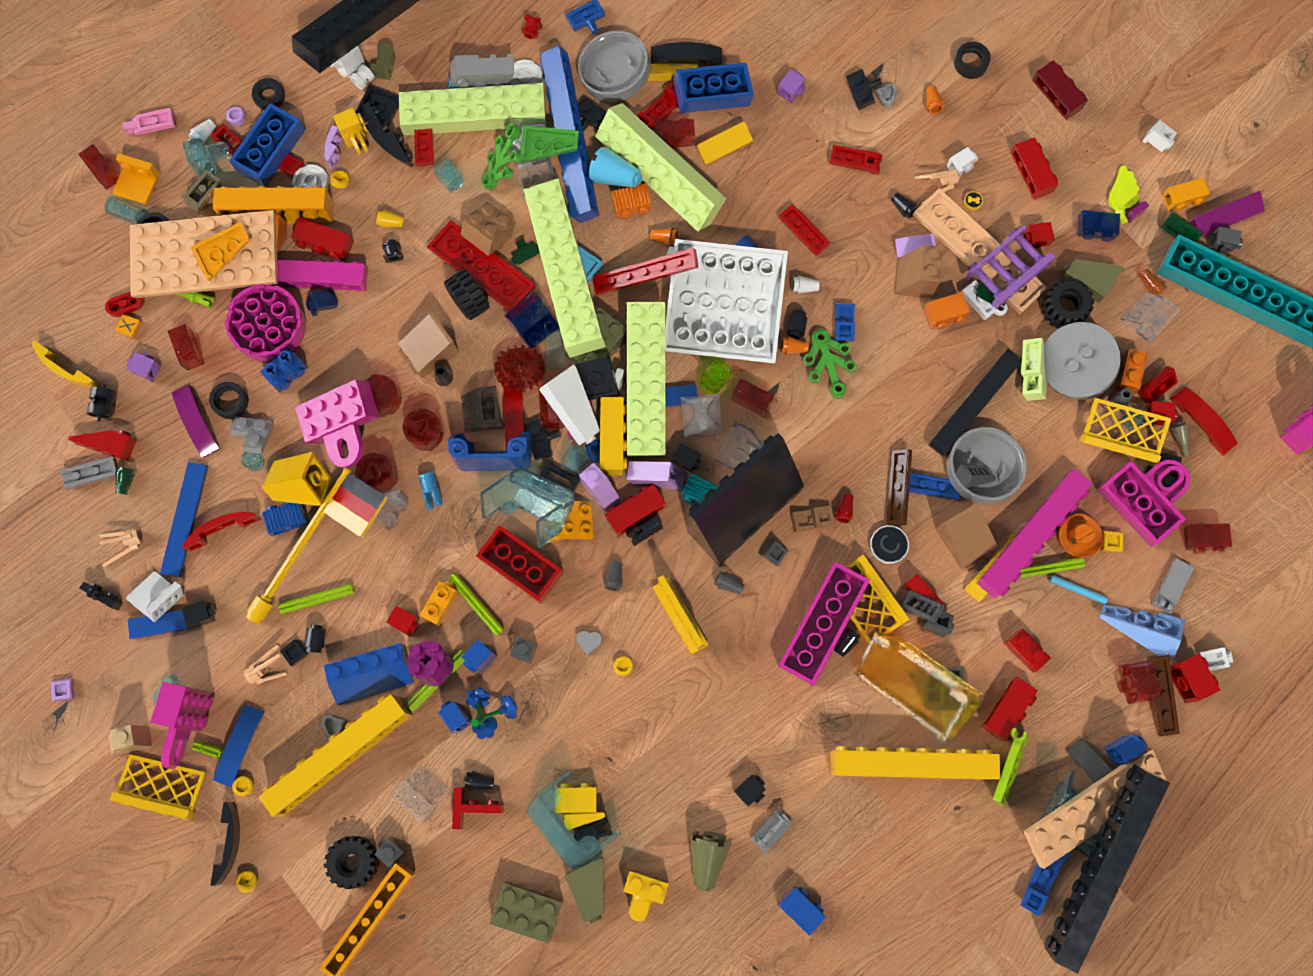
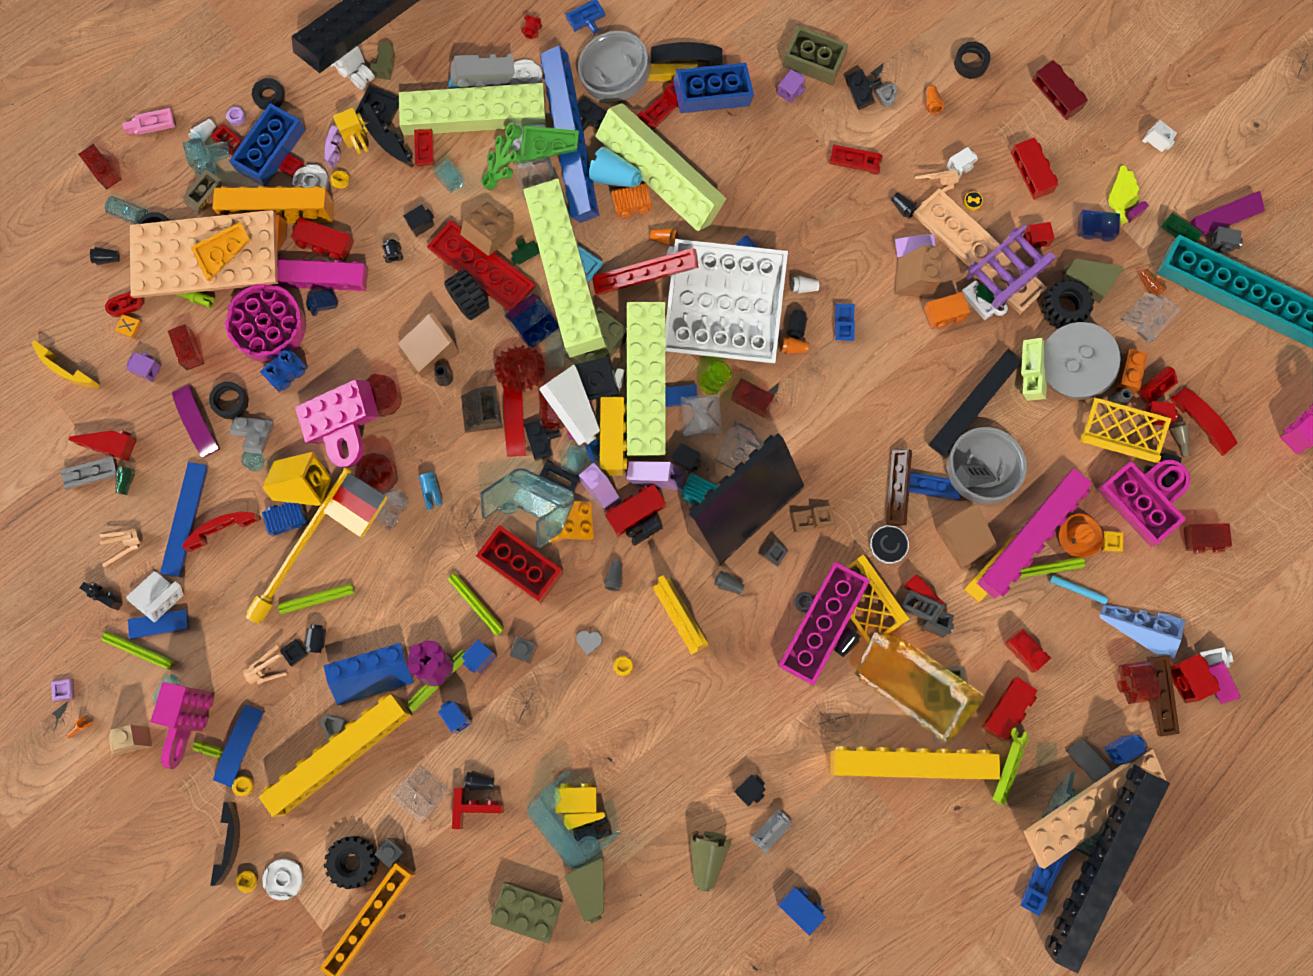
black wheel [86,384,117,421] -> none
yellow fence [110,754,207,821] -> none
light orange bracket [112,153,160,205] -> none
black brick [182,600,216,628] -> none
yellow cone [376,209,404,228] -> none
red brick [386,606,419,636] -> none
clear red brick [402,408,444,451] -> none
light orange brick [419,581,459,627] -> none
blue windscreen [448,431,532,471] -> none
blue plant [466,688,517,739] -> none
yellow brick [623,870,669,922] -> none
clear red brick [657,118,695,148] -> none
yellow slope [697,121,753,166] -> none
red plate [779,204,830,256] -> none
bright green plant [803,329,857,399] -> none
red cone [834,493,854,523] -> none
clear light blue slope [1119,405,1146,434] -> none
light grey hinge [1152,558,1194,614] -> none
light orange brick [1162,178,1210,211] -> none
none -> orange hand [66,715,93,739]
none -> black cone [90,247,120,265]
none -> lime axle [101,631,175,670]
none -> white tile [262,858,304,900]
none -> black brick [403,204,435,237]
none -> olive brick [783,25,848,86]
none -> dark grey tile [794,592,814,612]
none -> dark pink tile [1208,661,1241,704]

